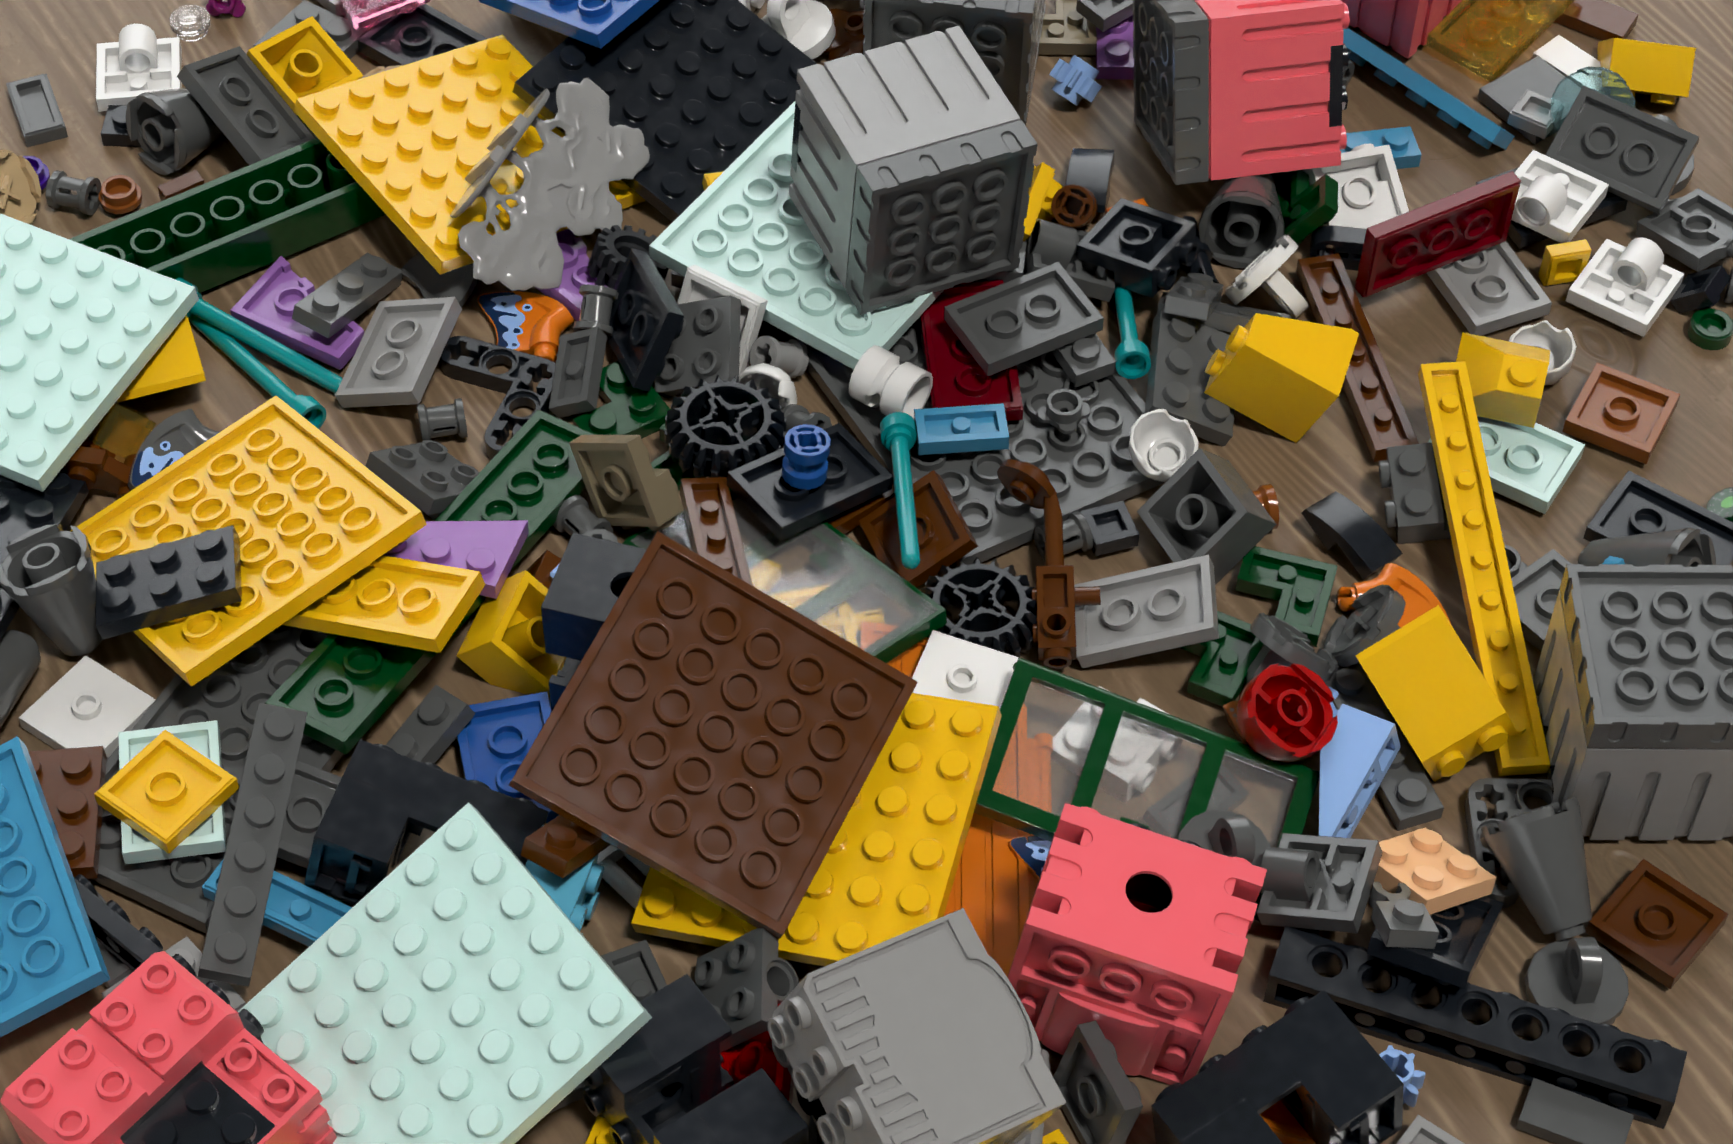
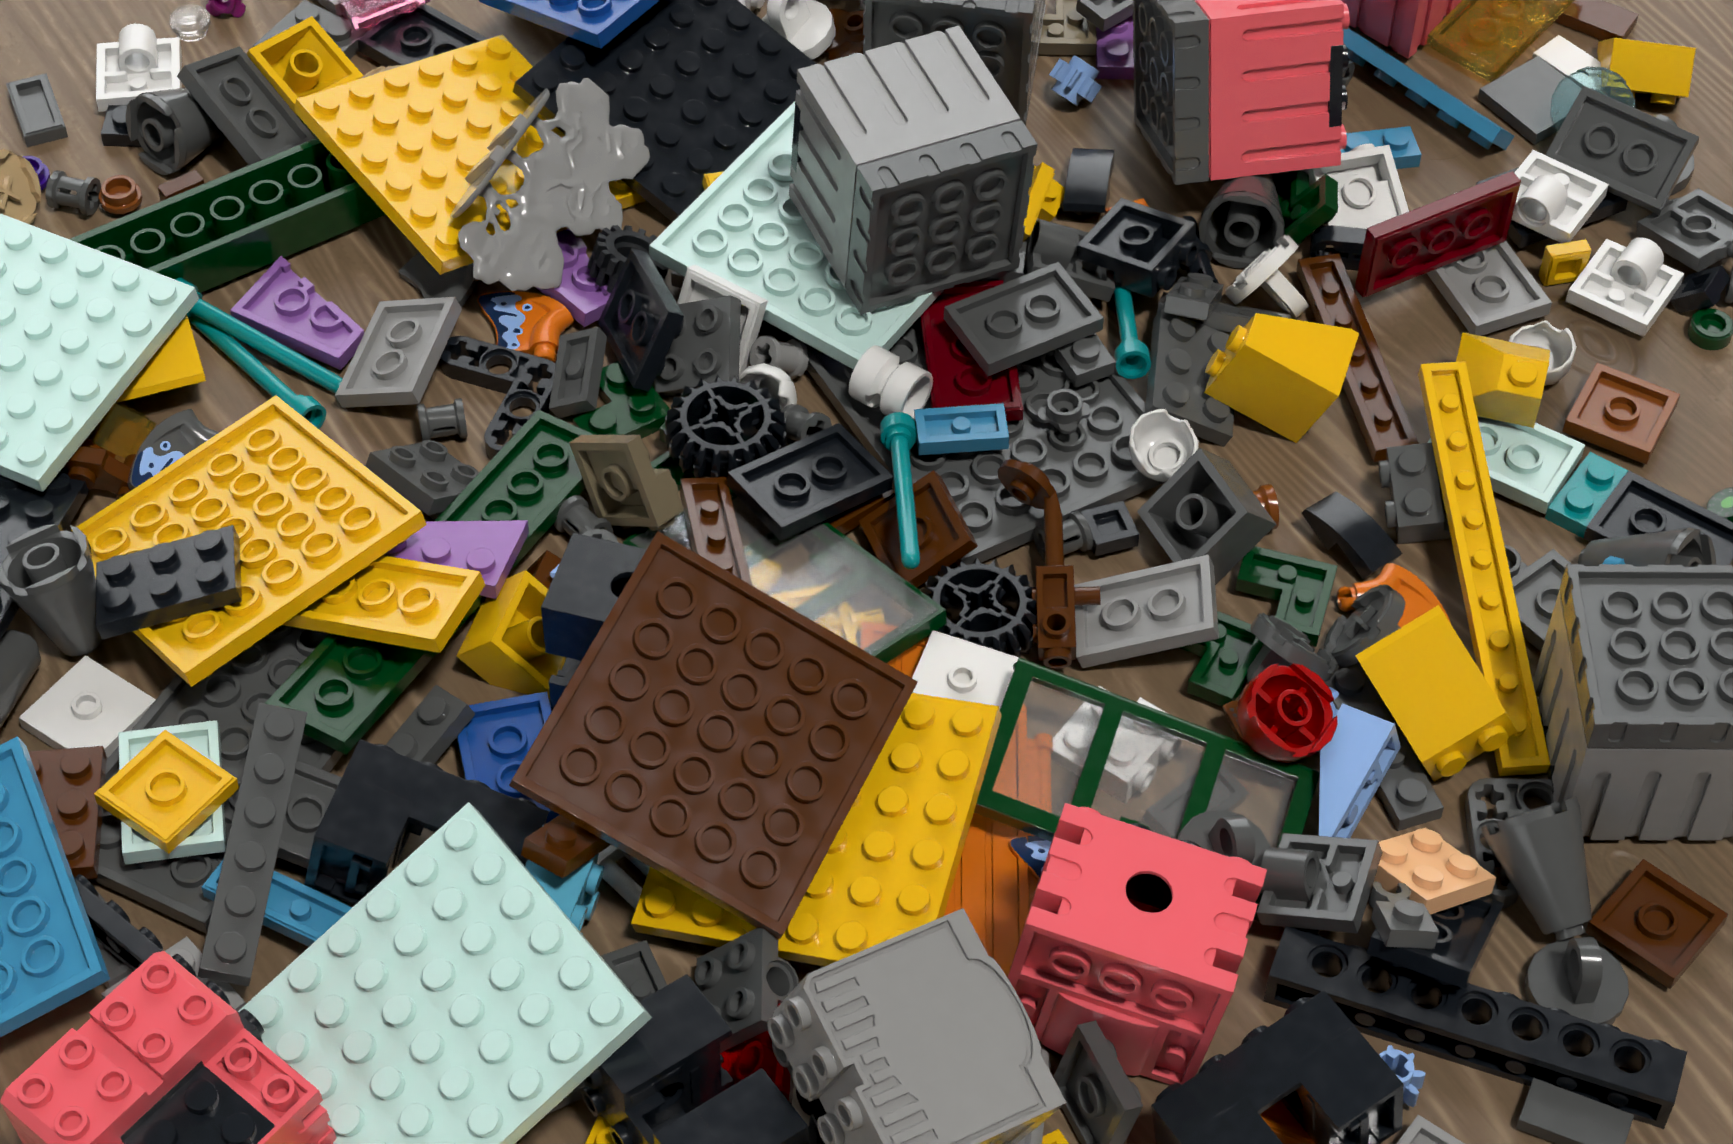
dark grey plate [292,253,403,338] -> none
dark grey bush [573,284,619,337] -> none
blue wheel [782,424,831,490] -> none
reddish brown wheel [1051,184,1098,228] -> none
light grey tile [1507,89,1565,139] -> none
none -> teal plate [1545,452,1628,538]

